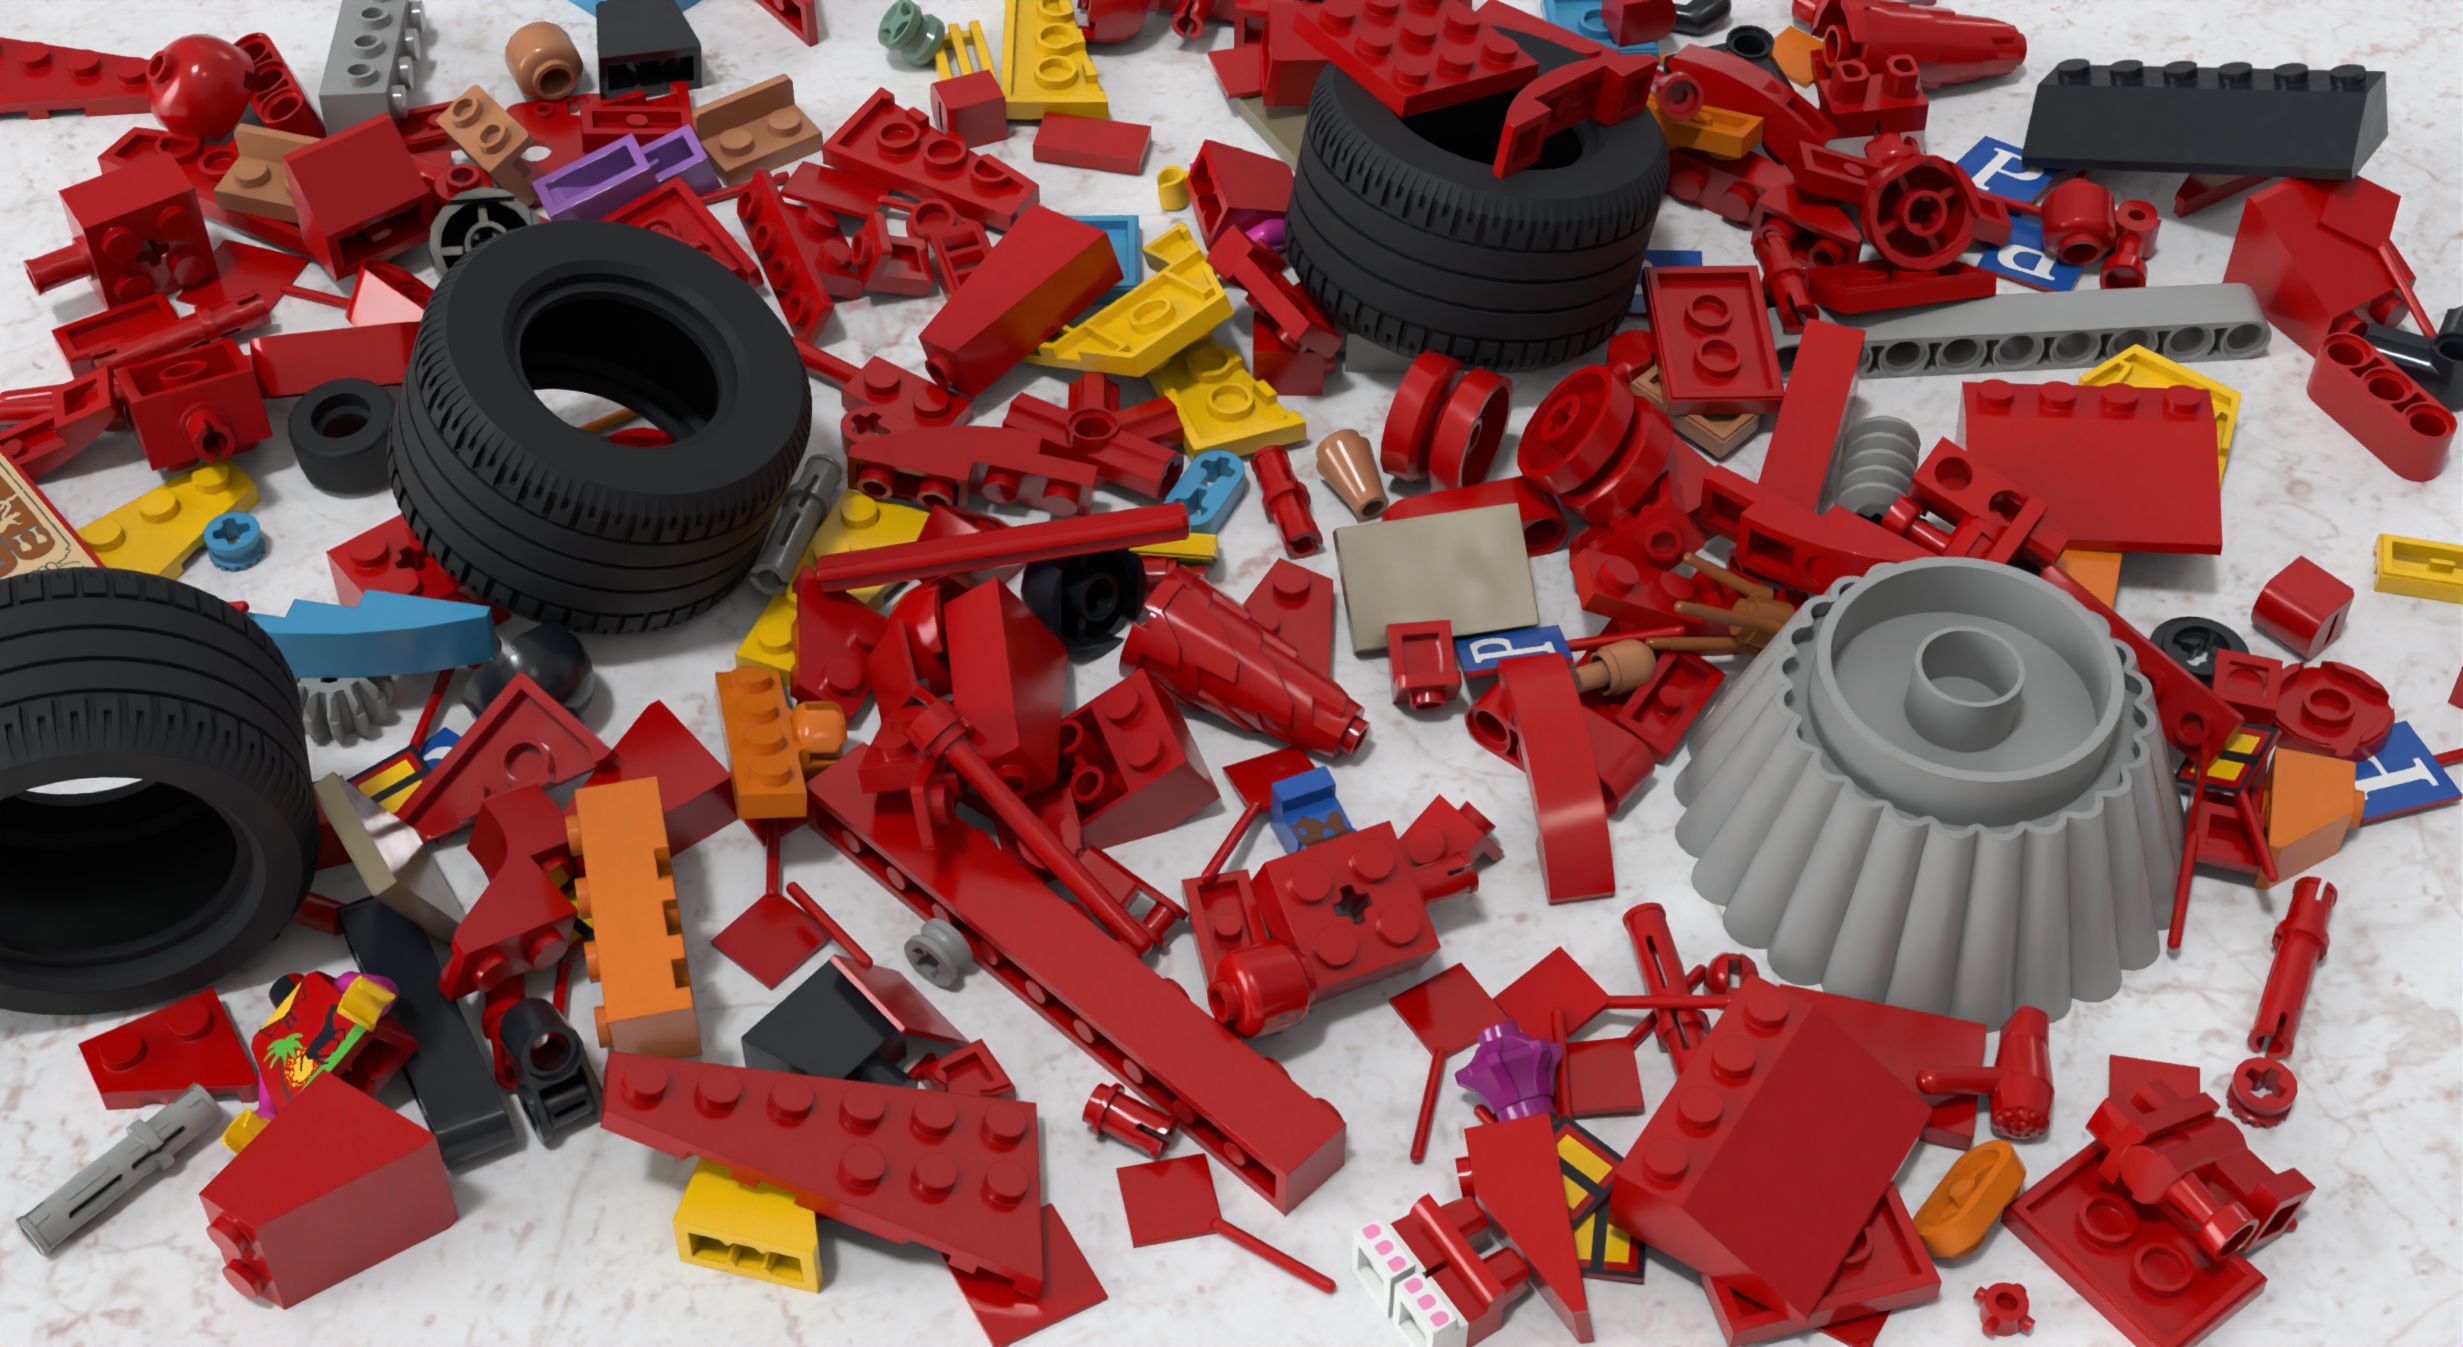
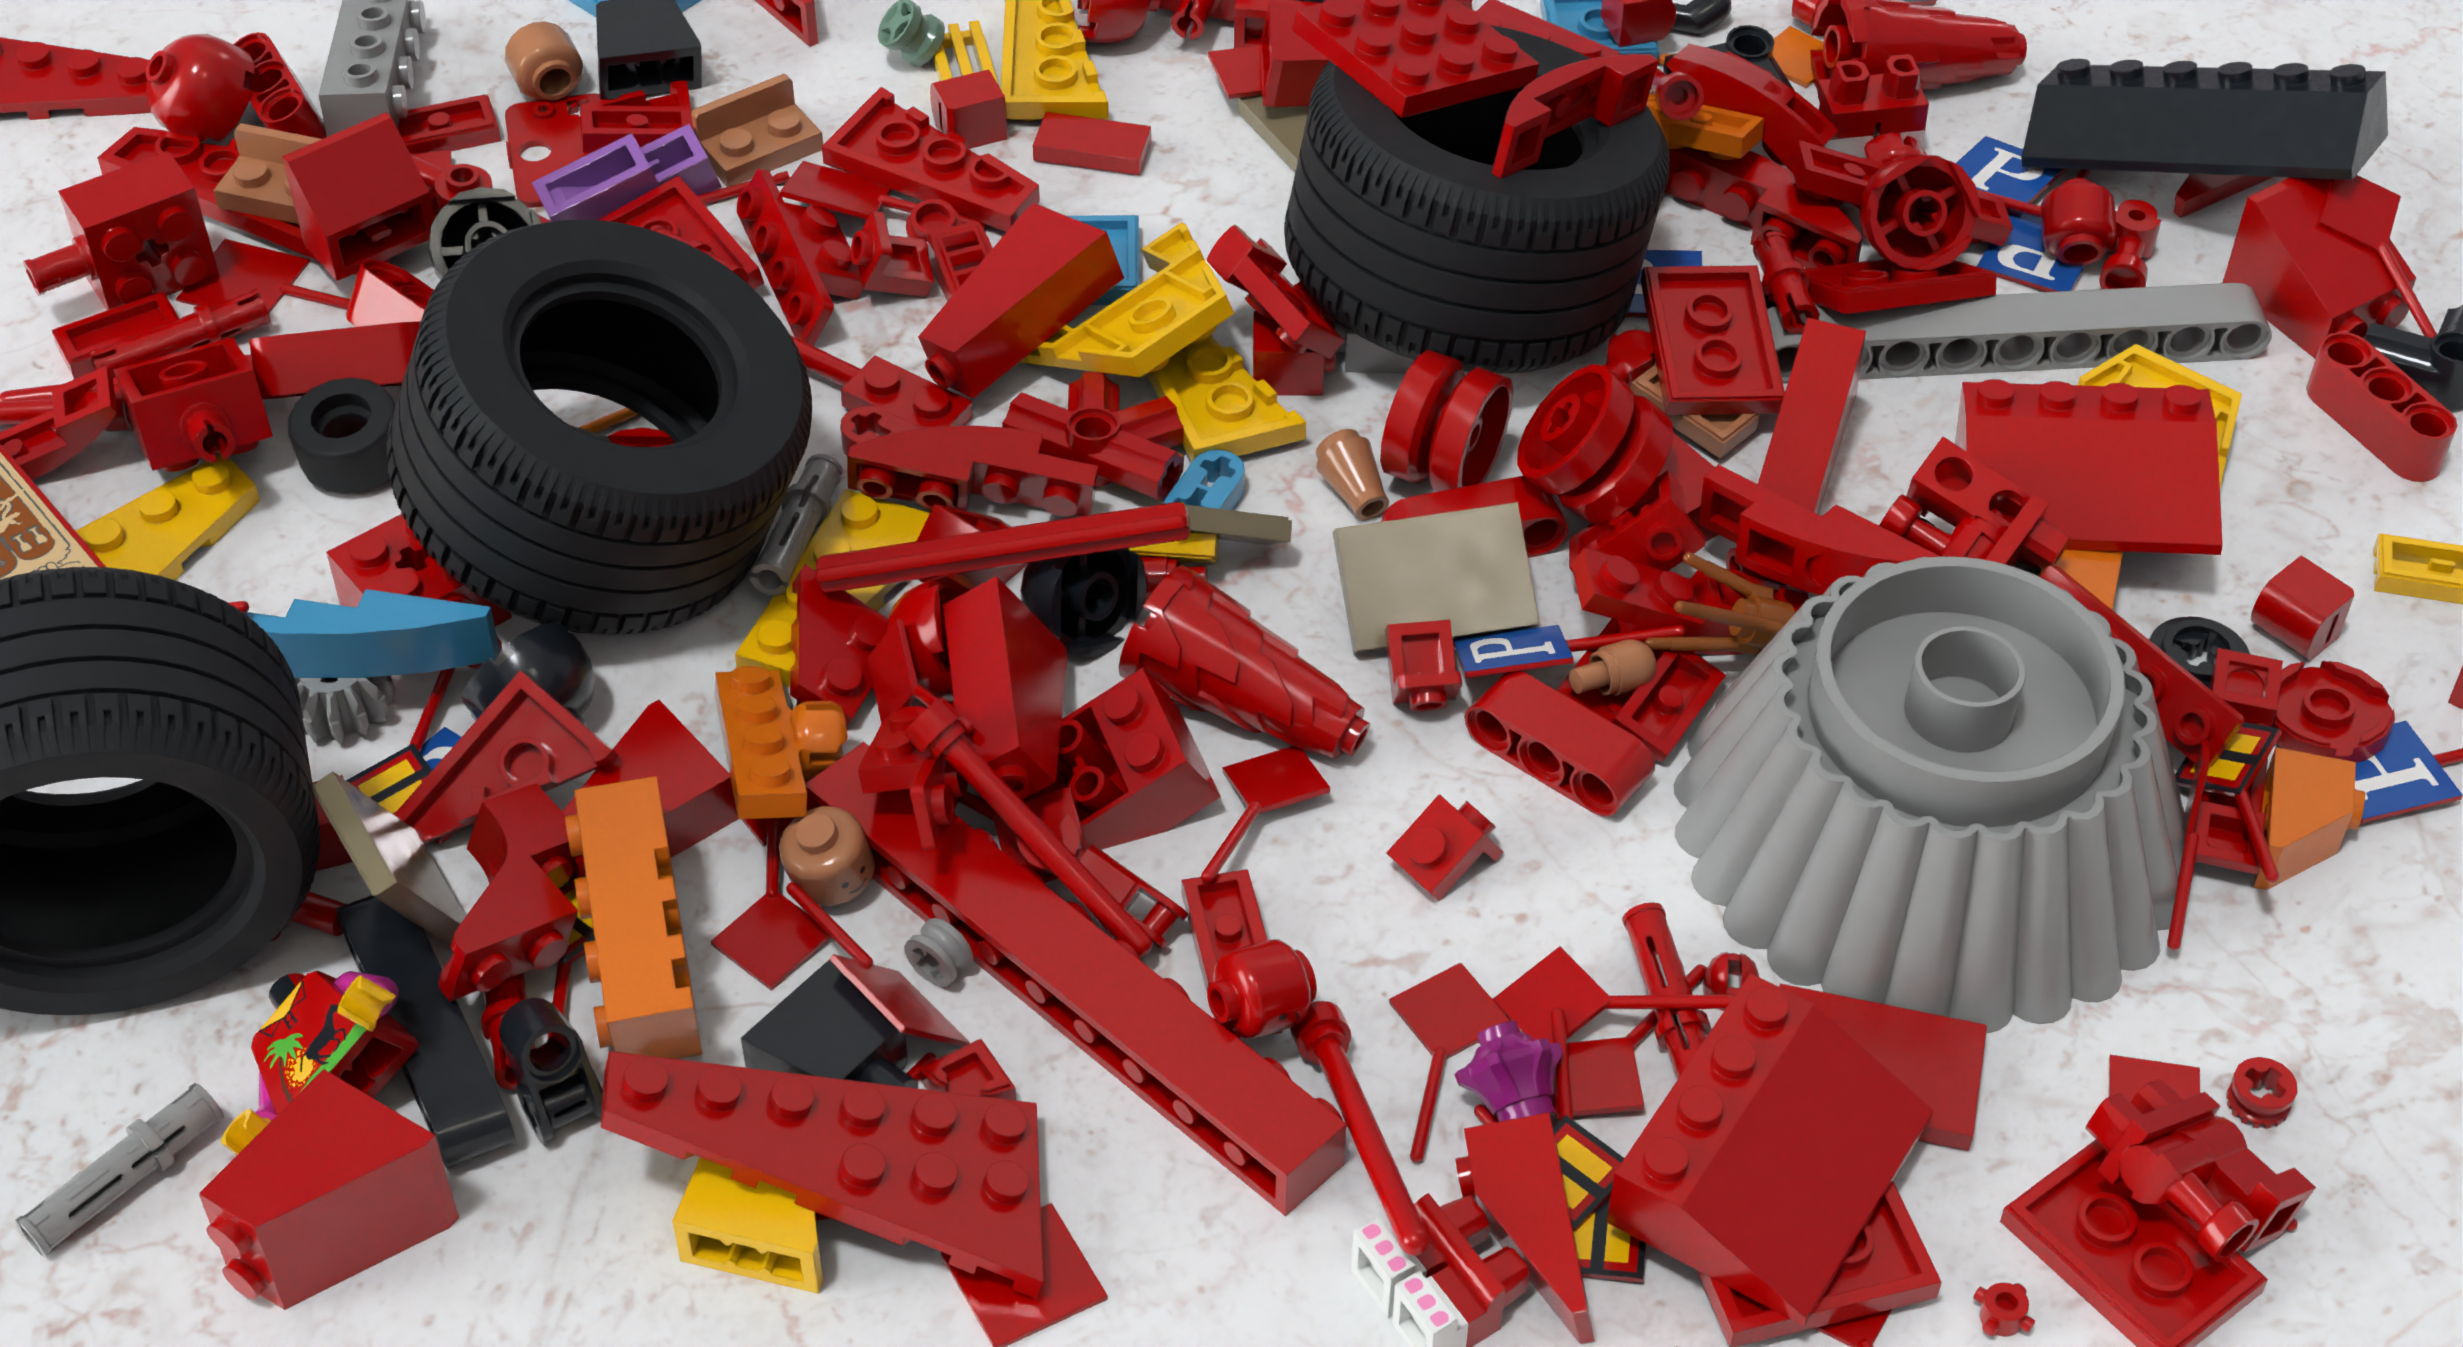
red wing [78,988,259,1110] -> none
dark azure bush [203,511,265,572] -> none
nougat bracket [435,85,539,207] -> none
red pin [1082,1083,1178,1160] -> none
red piece [1116,1153,1336,1294] -> none
red torso [1157,139,1294,278] -> none
red wing [1243,558,1333,677] -> none
red brick [1249,820,1479,1005] -> none
red pin [1250,445,1323,559] -> none
blue leg [1270,765,1357,855] -> none
red slope [1497,652,1615,905] -> none
light grey piece [1834,416,1921,525] -> none
orange plate [1912,1140,2027,1259] -> none
red piece [1916,1006,2055,1141] -> none
red pin [2247,876,2338,1060] -> none
none -> nougat head [779,806,875,906]
none -> dark tan tile [1186,505,1292,545]
none -> red piece [1290,1001,1429,1256]

